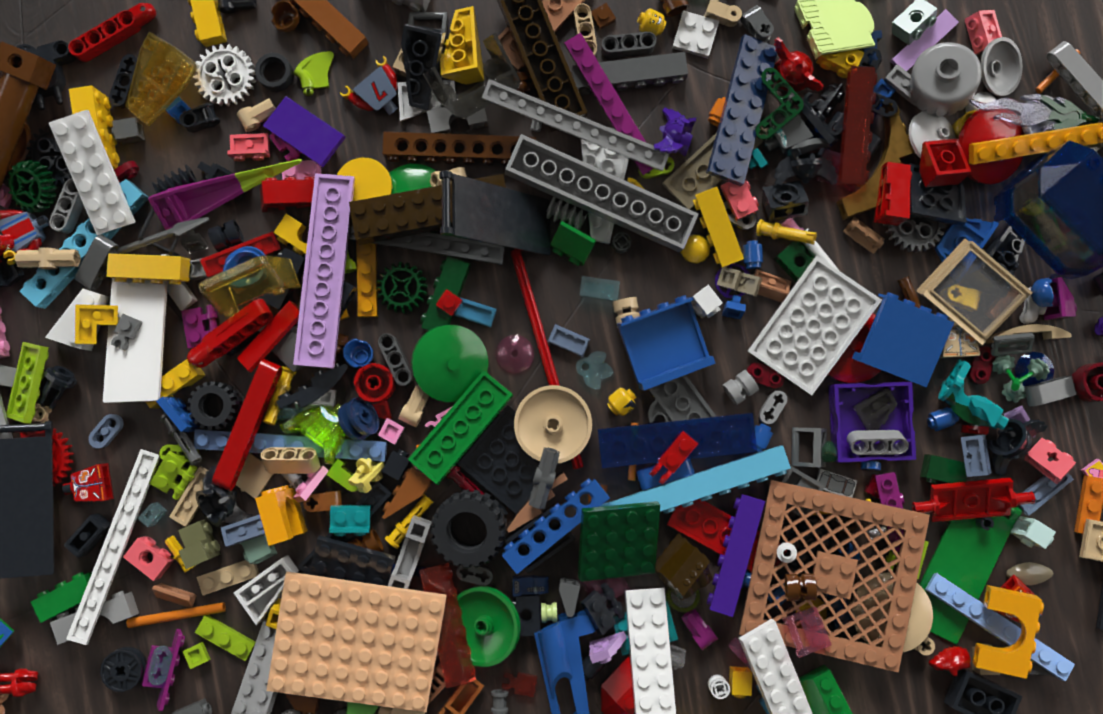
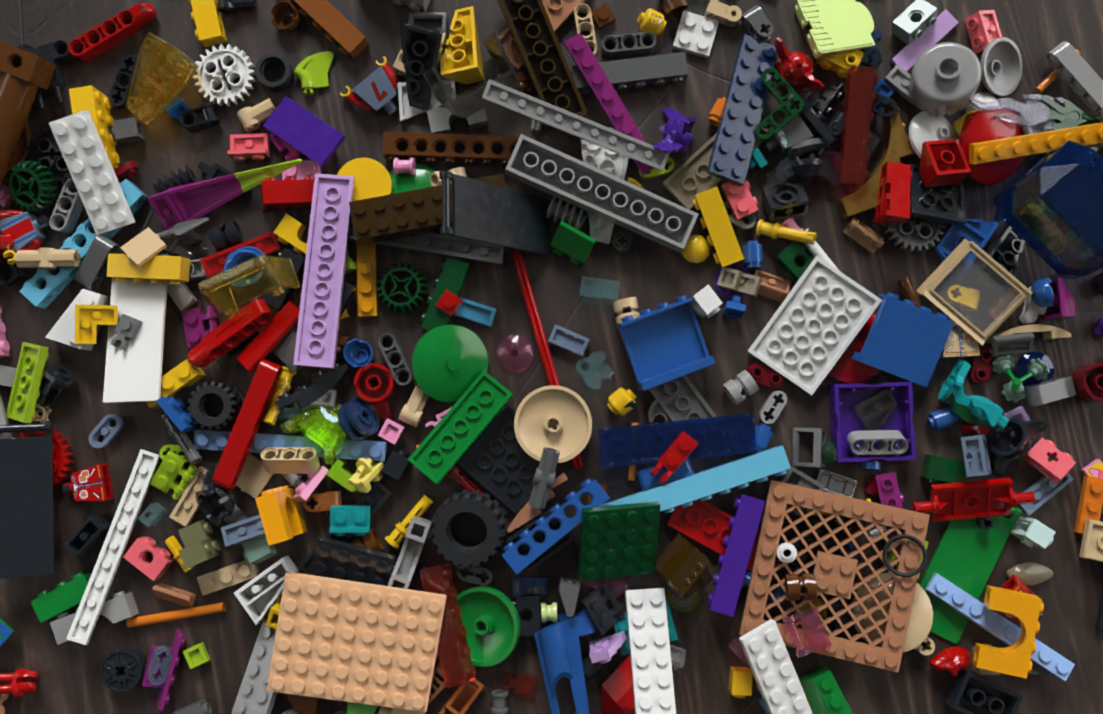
lime plate [195,615,256,661] -> none
dark orange slope [382,466,432,519] -> none
magenta piece [681,608,718,651] -> none
white wheel [708,675,730,699] -> none
none -> tan piece [120,227,167,267]
none -> bright pink bush [393,158,416,175]
none -> black tyre [883,534,927,577]

